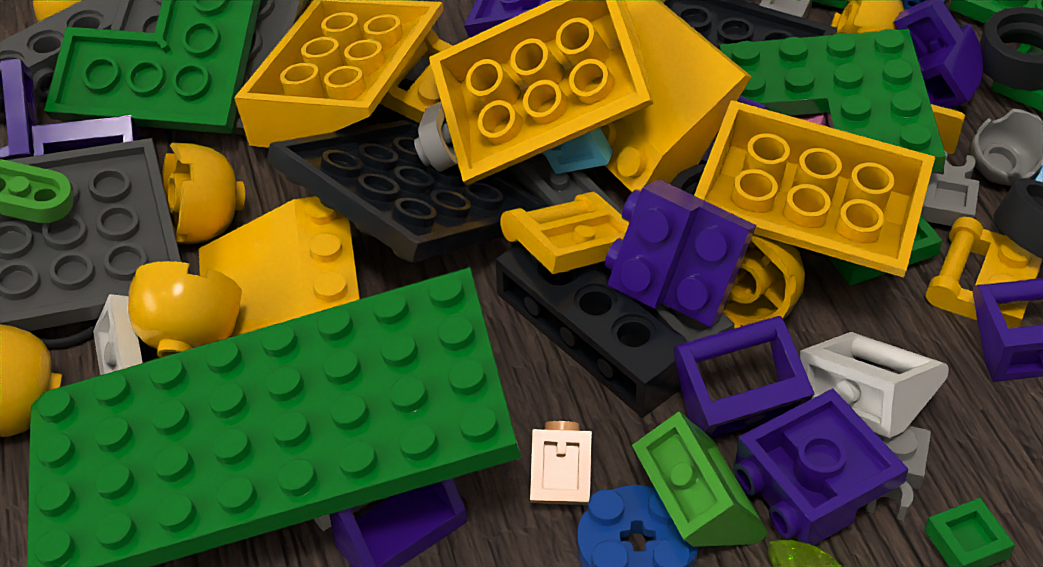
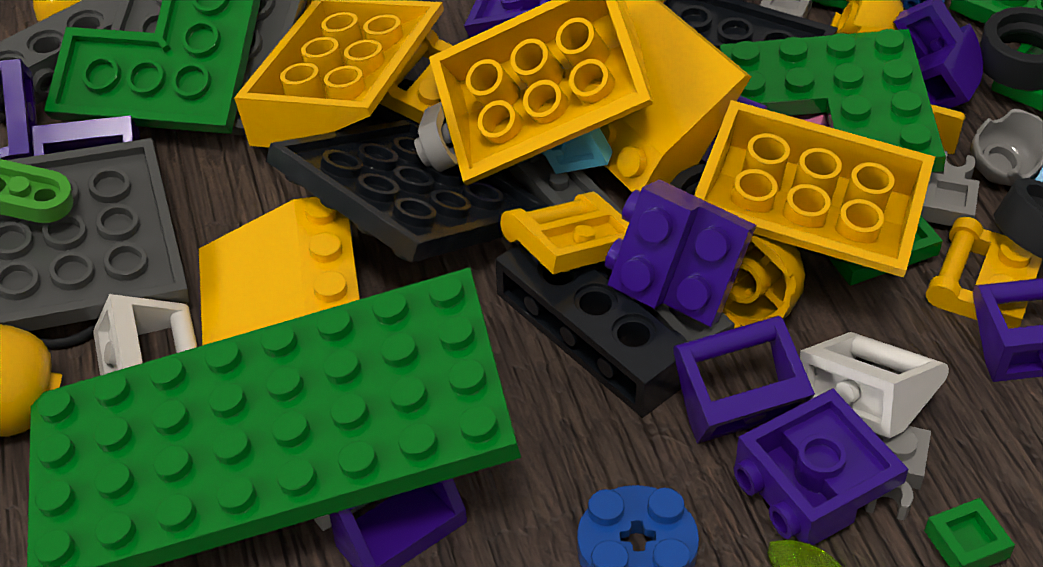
yellow cylinder [128,261,242,358] -> none
yellow cylinder [161,142,245,244] -> none
light nougat bracket [530,421,591,505] -> none
bright green tile [632,411,768,547] -> none

